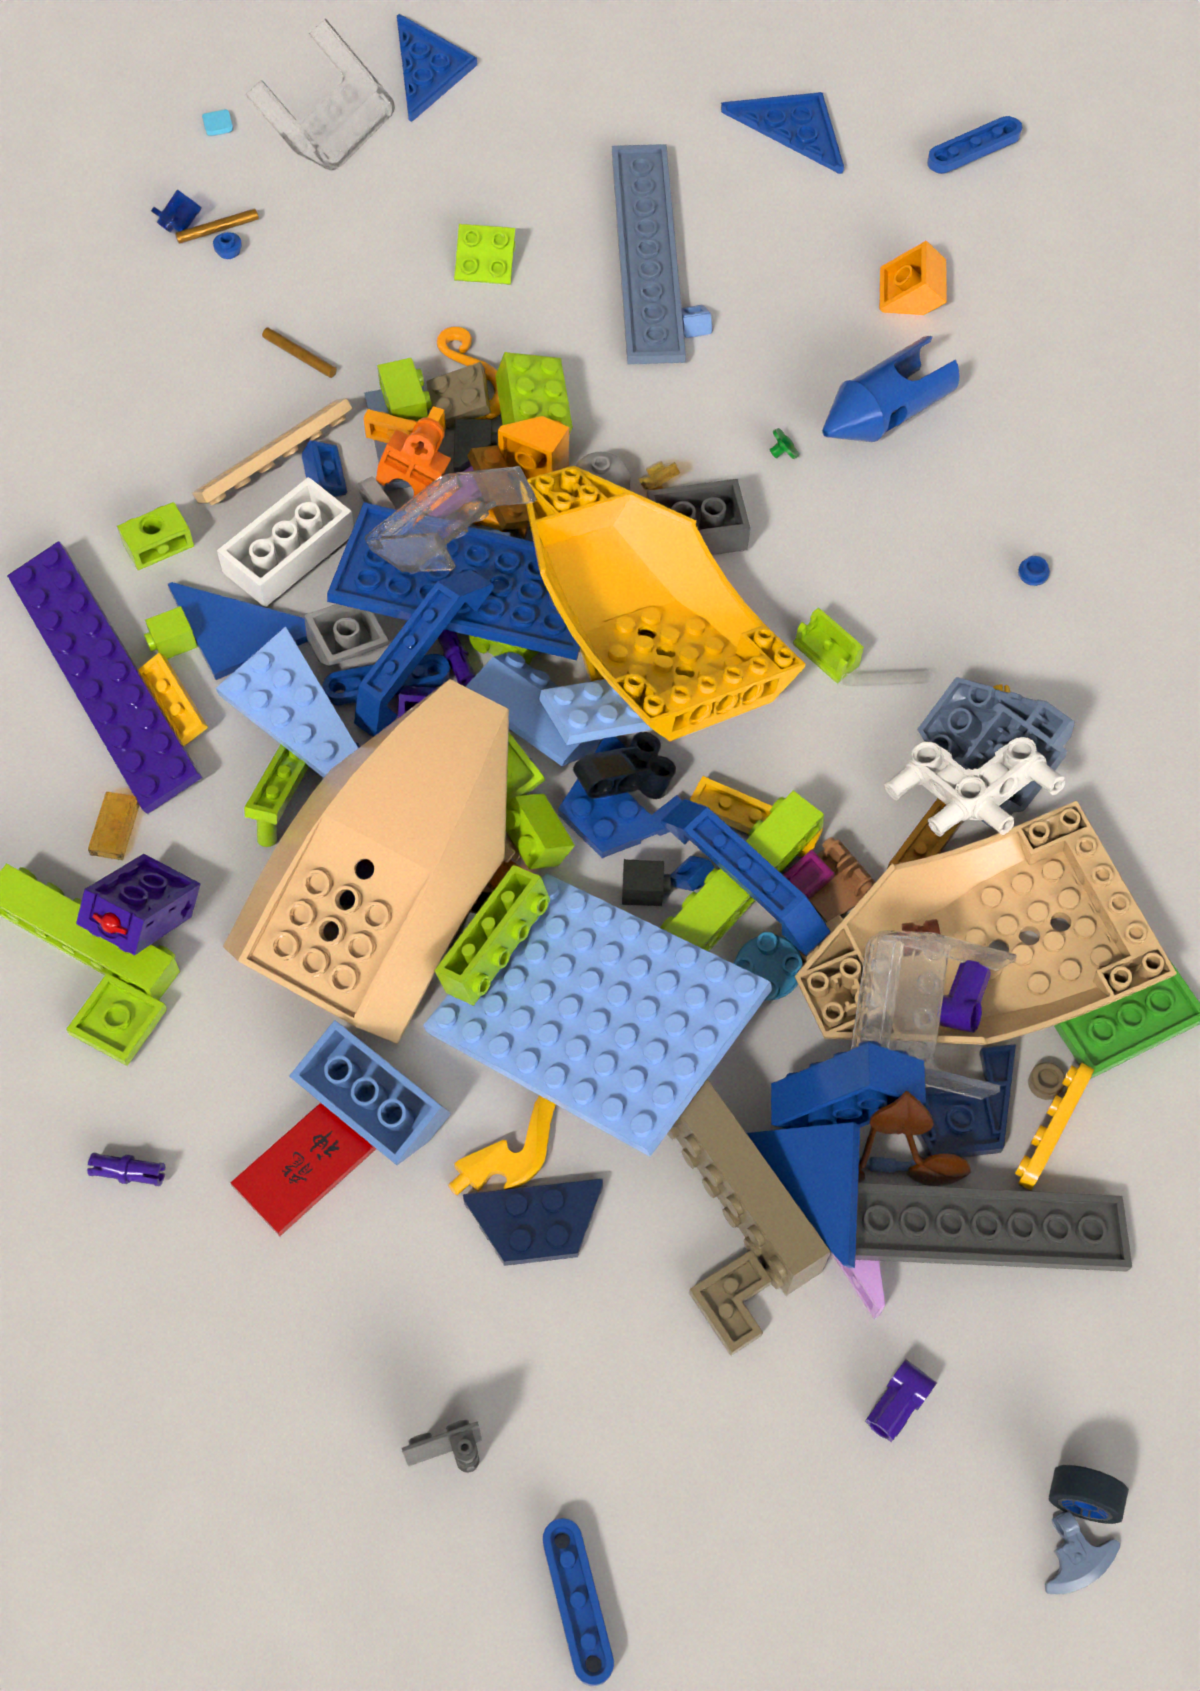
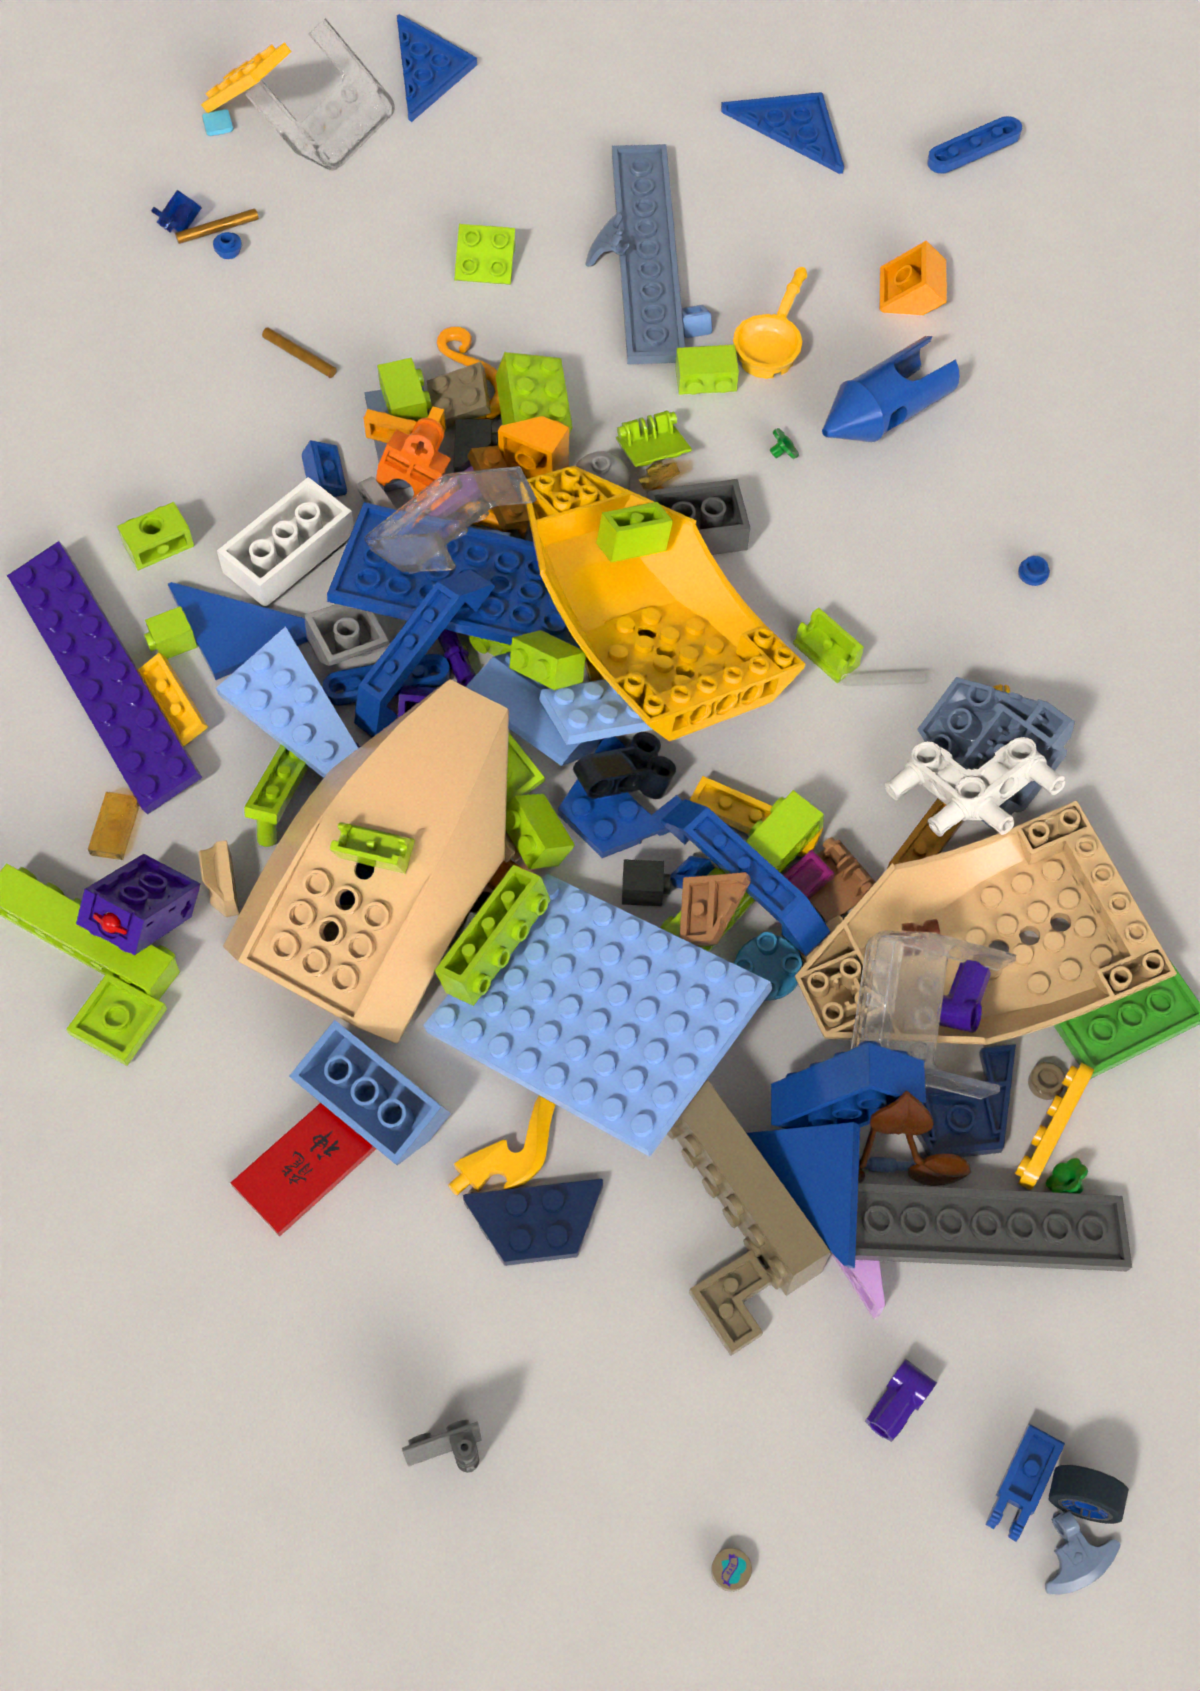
dark purple pin [87,1152,166,1186] -> none
tan plate [192,398,353,505] -> none
blue plate [543,1518,614,1686] -> none
none -> tan slope [199,840,239,917]
none -> yellow plate [201,42,292,113]
none -> lime hinge [329,822,415,874]
none -> lime brick [509,630,586,690]
none -> sand blue piece [585,212,630,267]
none -> lime brick [596,502,673,562]
none -> lime hinge [616,410,692,467]
none -> lime brick [675,345,739,395]
none -> medium nougat wing [680,872,751,946]
none -> dark tan tile [711,1548,752,1592]
none -> yellow piece [733,267,808,379]
none -> blue hinge [985,1424,1065,1542]
none -> green plant [1046,1158,1088,1194]

